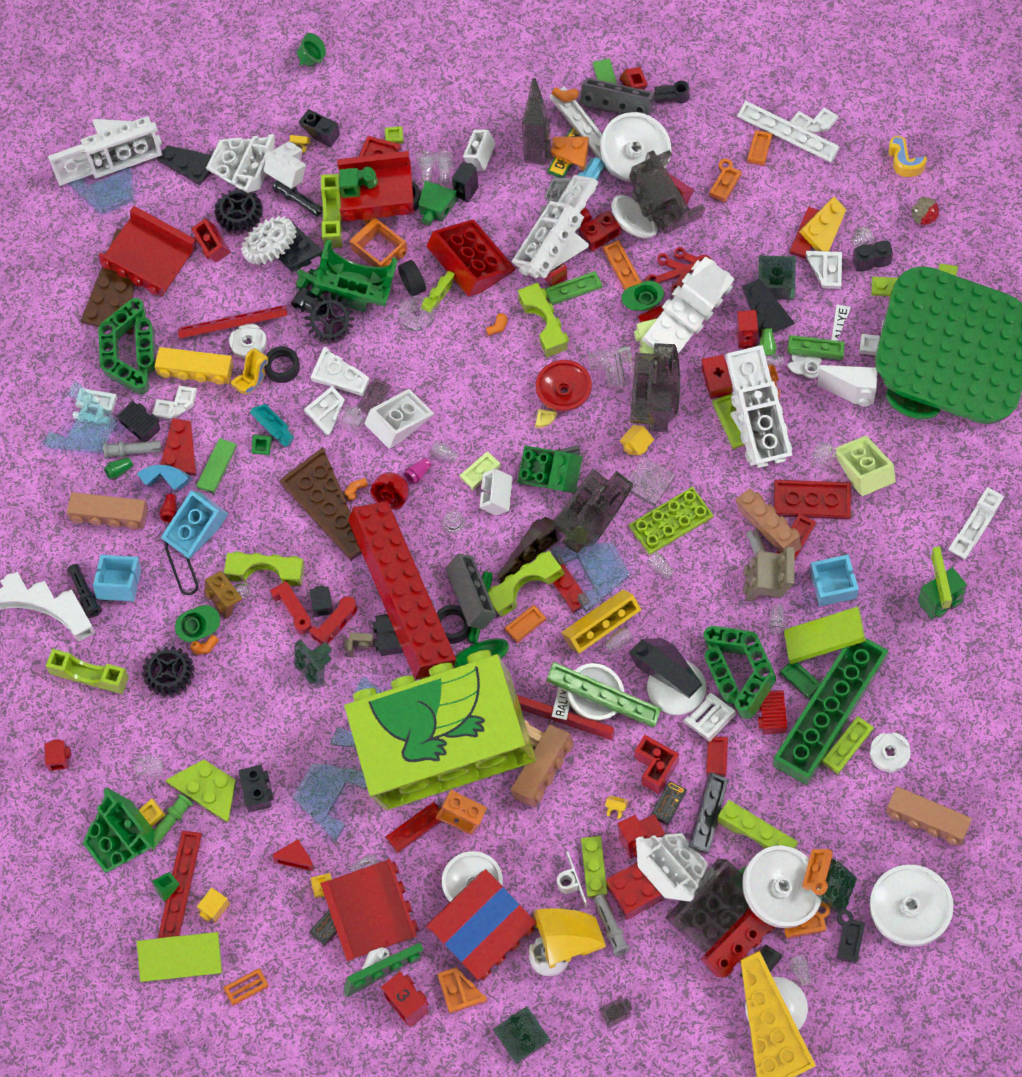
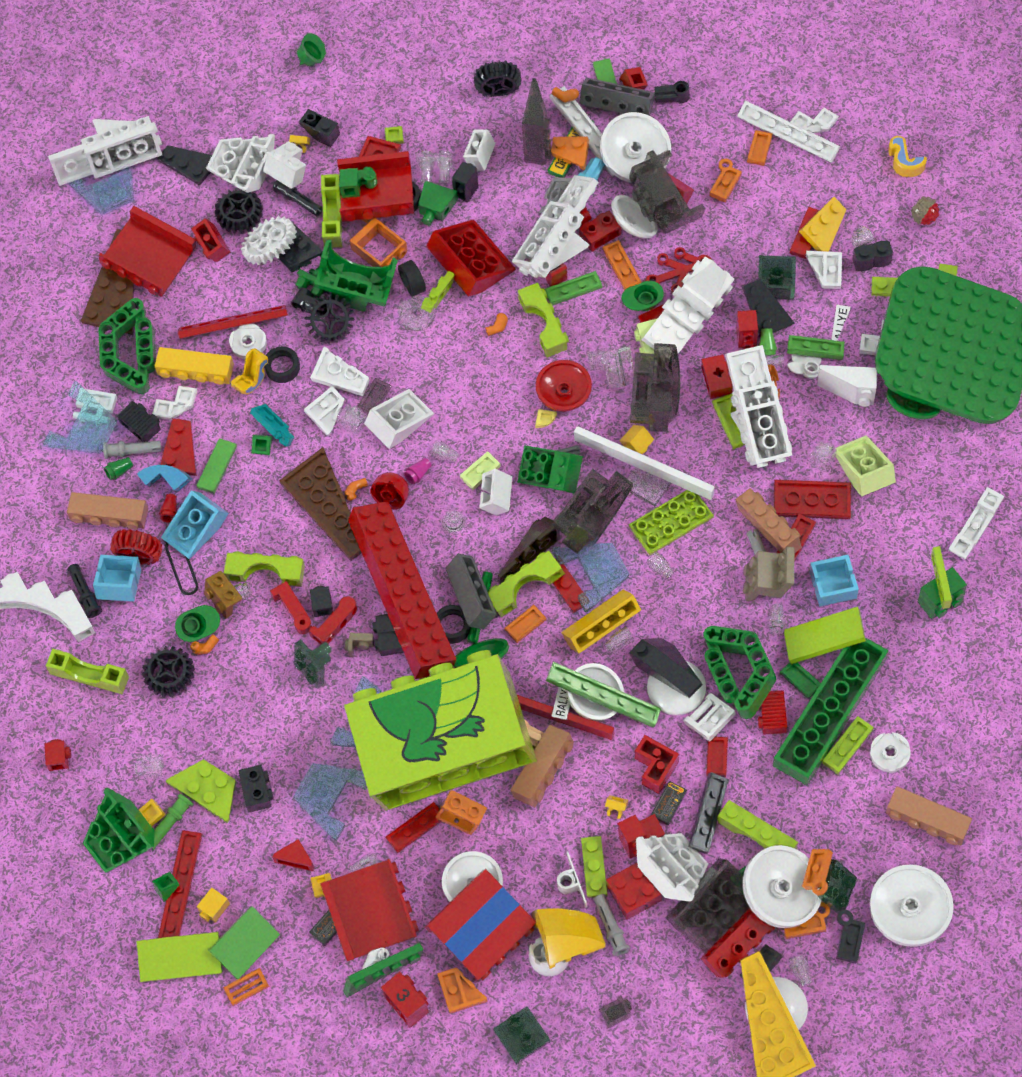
none -> red gear [110,529,162,565]
none -> bright green tile [208,906,280,979]
none -> black gear [474,60,521,97]
none -> white tile [574,427,714,500]

